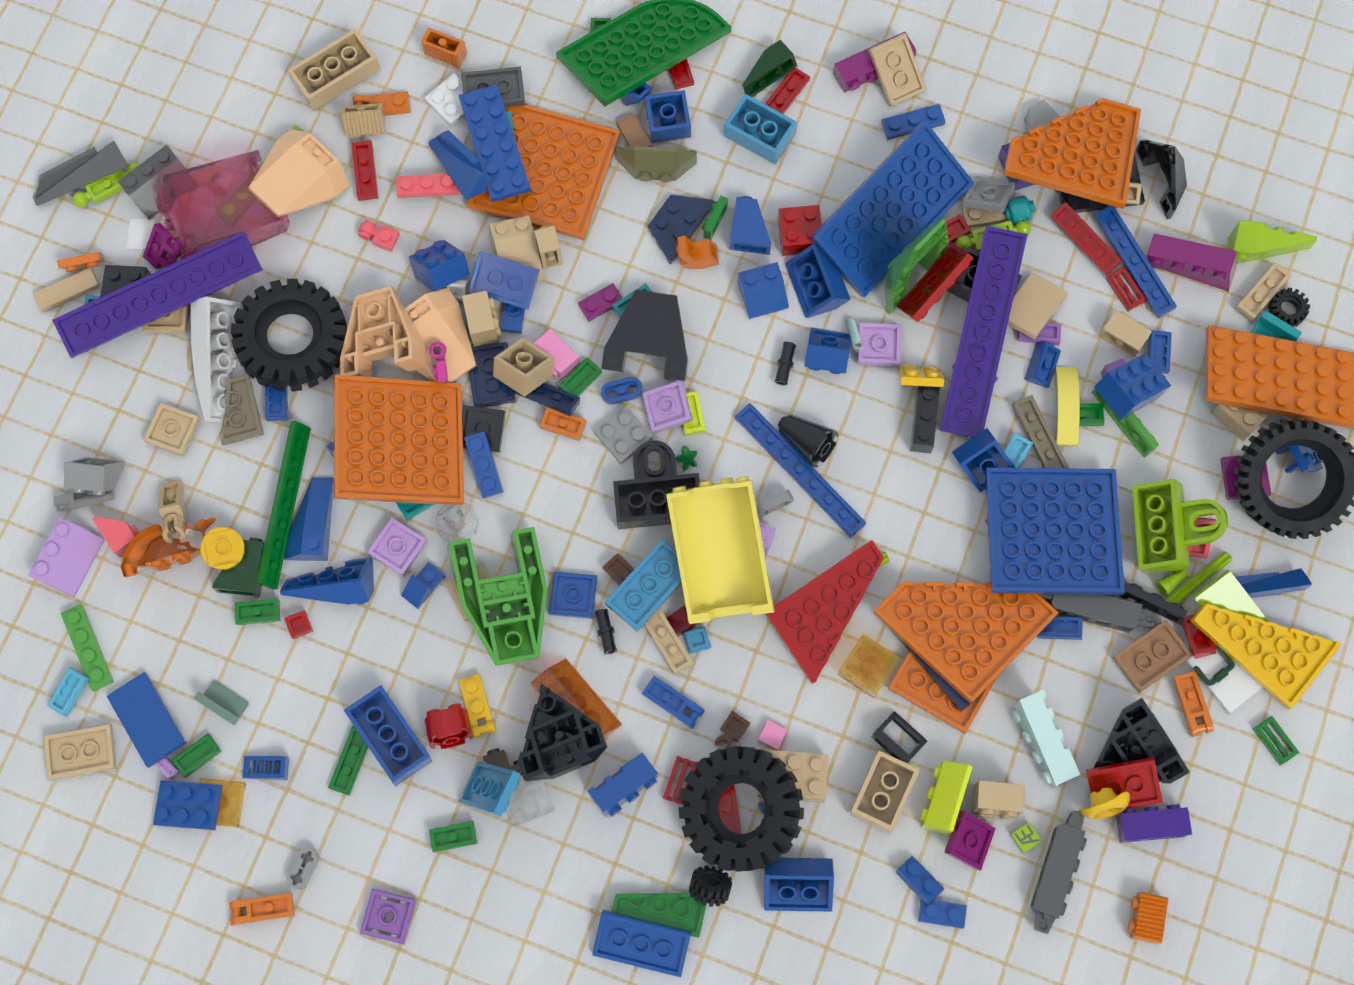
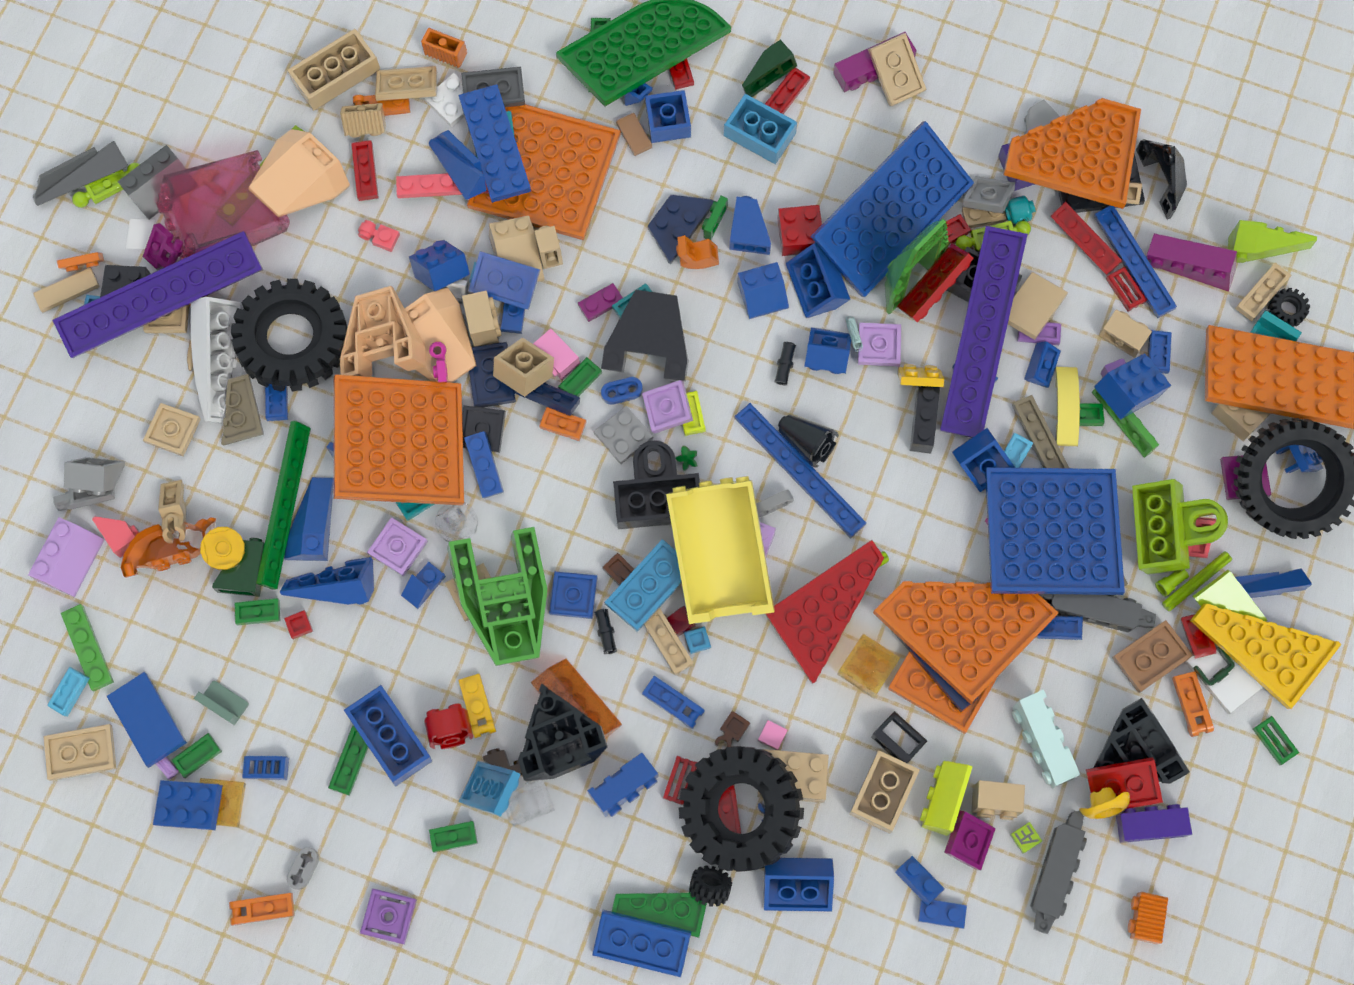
olive wedge [615,146,697,183] -> none
blue plate [881,104,946,140] -> none
black plate [1120,582,1187,625] -> none
none -> tan tile [375,66,437,101]

